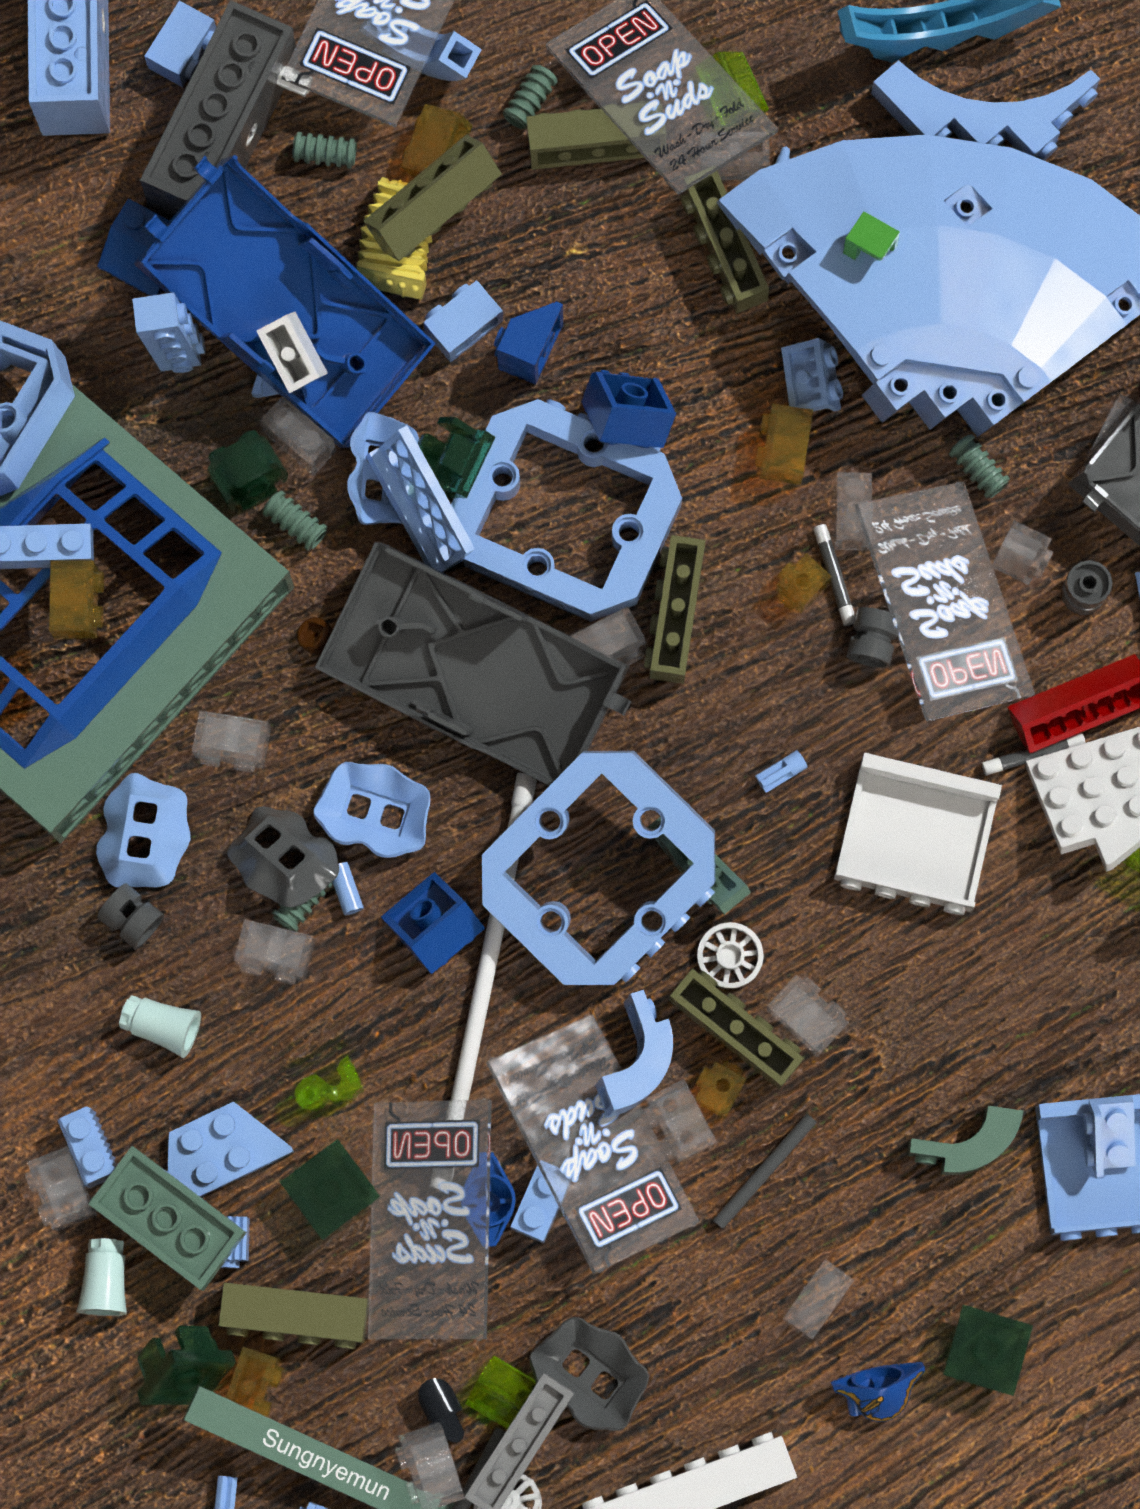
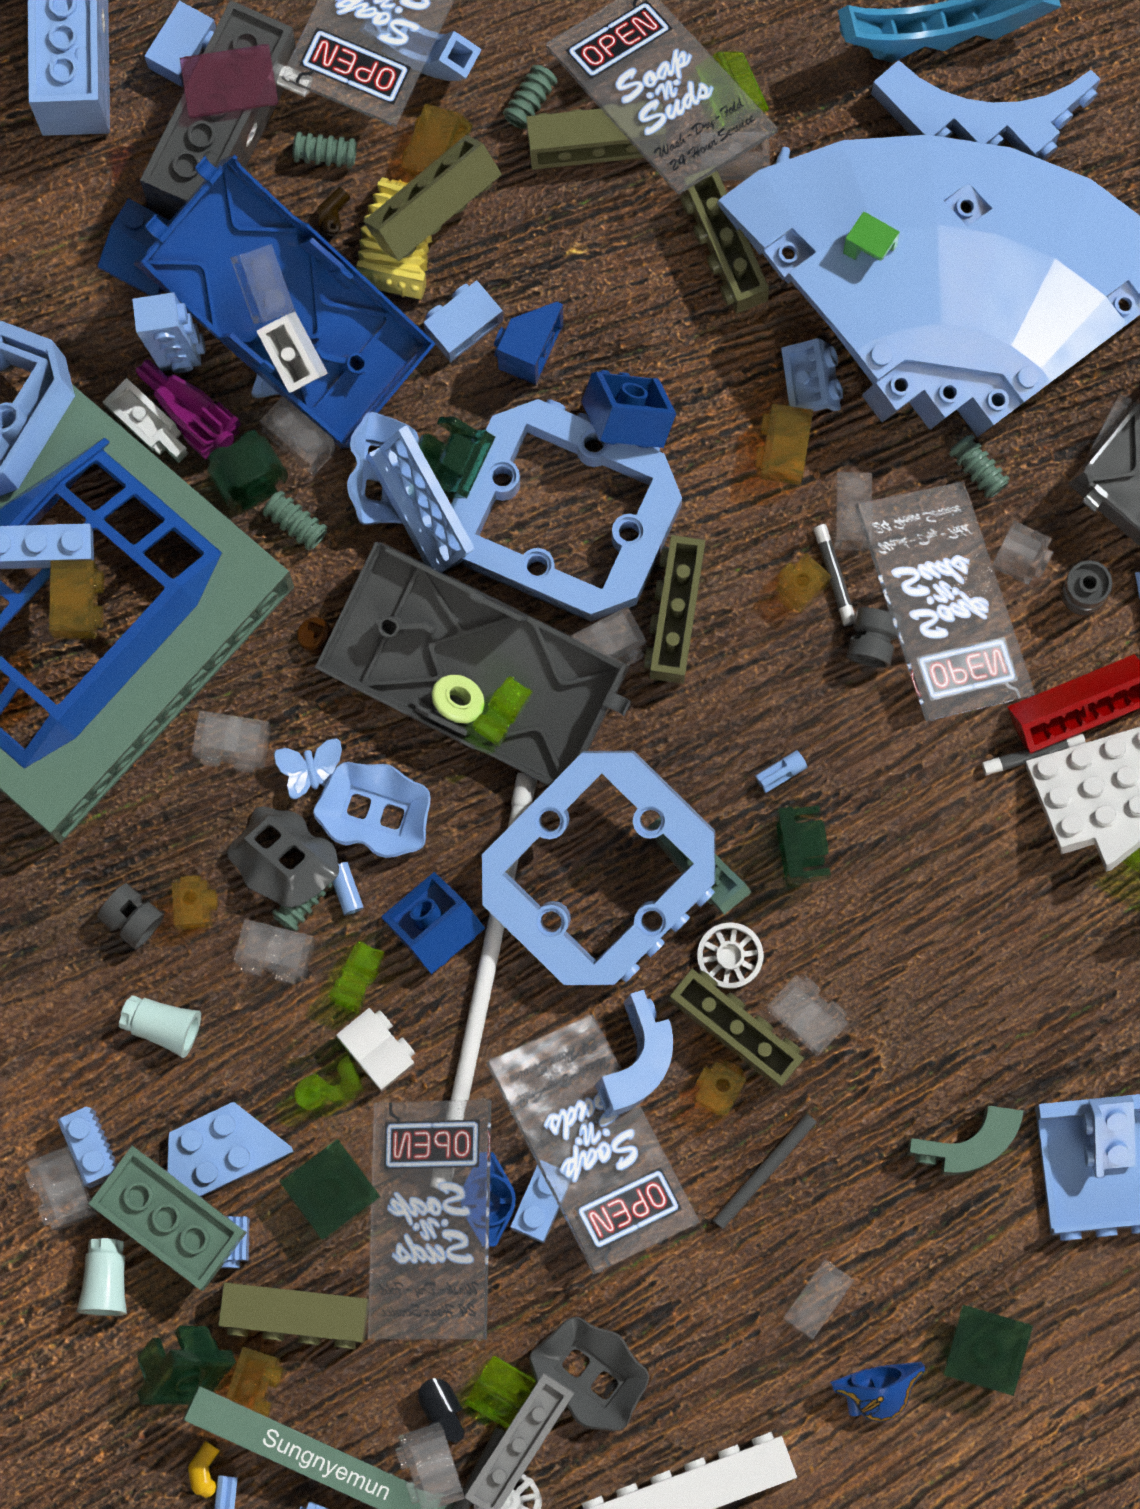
light blue piece [96,773,190,887] -> none
clear brick [643,1079,717,1165] -> none
white panel [834,753,1002,915] -> none
none -> white hinge [103,378,189,463]
none -> magenta piece [136,359,241,459]
none -> clear yellow brick [171,875,218,930]
none -> clear pink piece [180,44,279,118]
none -> yellow arm [188,1440,220,1498]
none -> clear brick [230,244,295,324]
none -> light blue piece [274,738,342,799]
none -> dark brown arm [317,187,351,236]
none -> clear neon green leg [329,940,385,1014]
none -> white brick [336,1008,416,1092]
none -> yellowish green piece [431,675,485,723]
none -> clear neon green leg [472,676,533,747]
none -> clear green panel [775,805,831,889]

